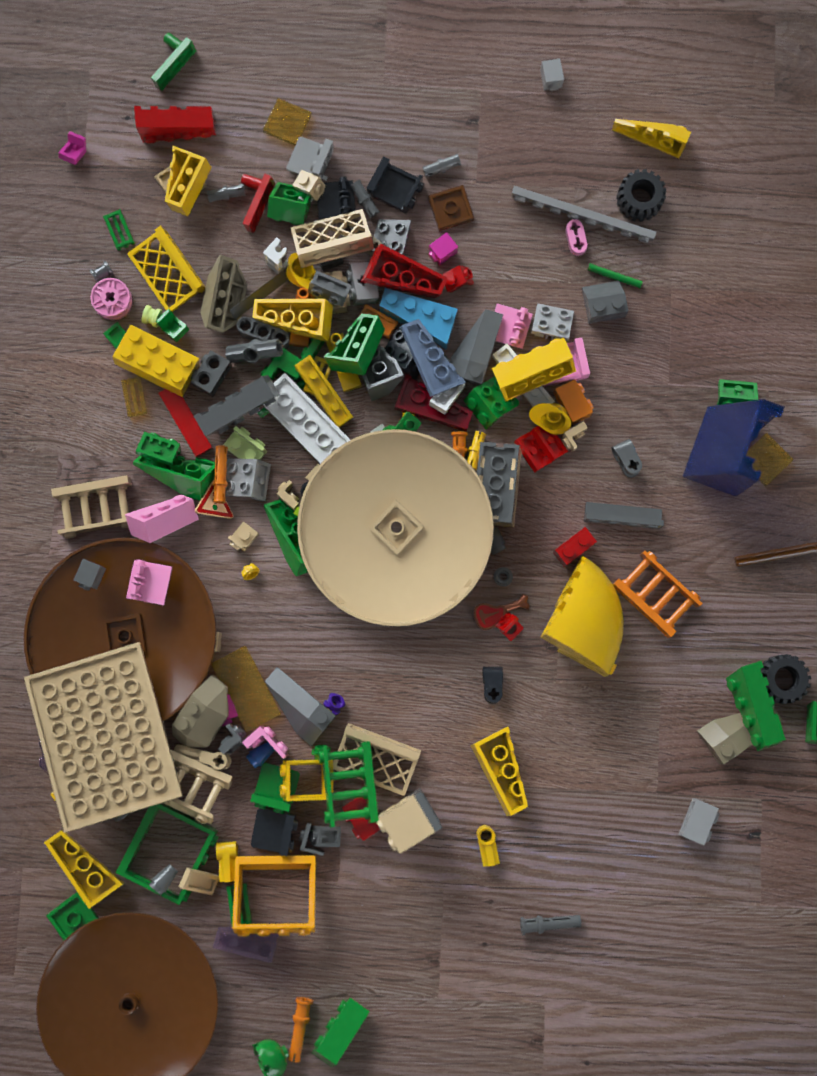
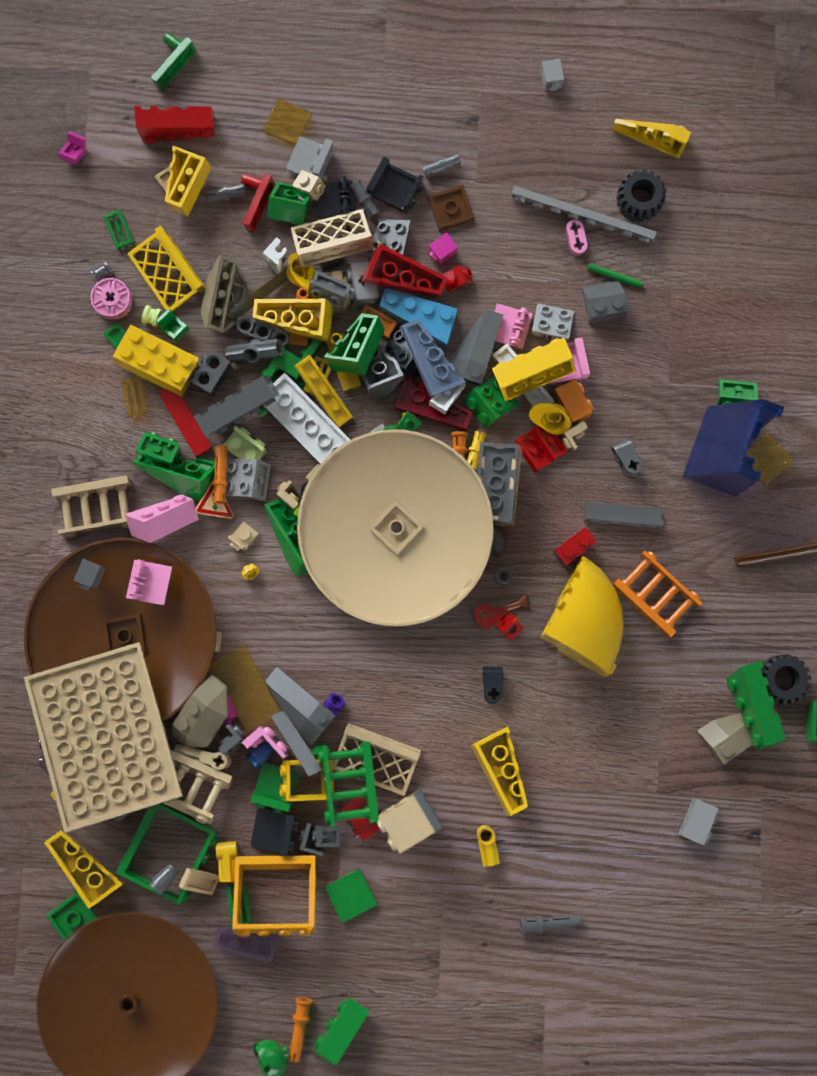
none -> sticker [271,711,322,776]
none -> green tile [324,868,377,923]

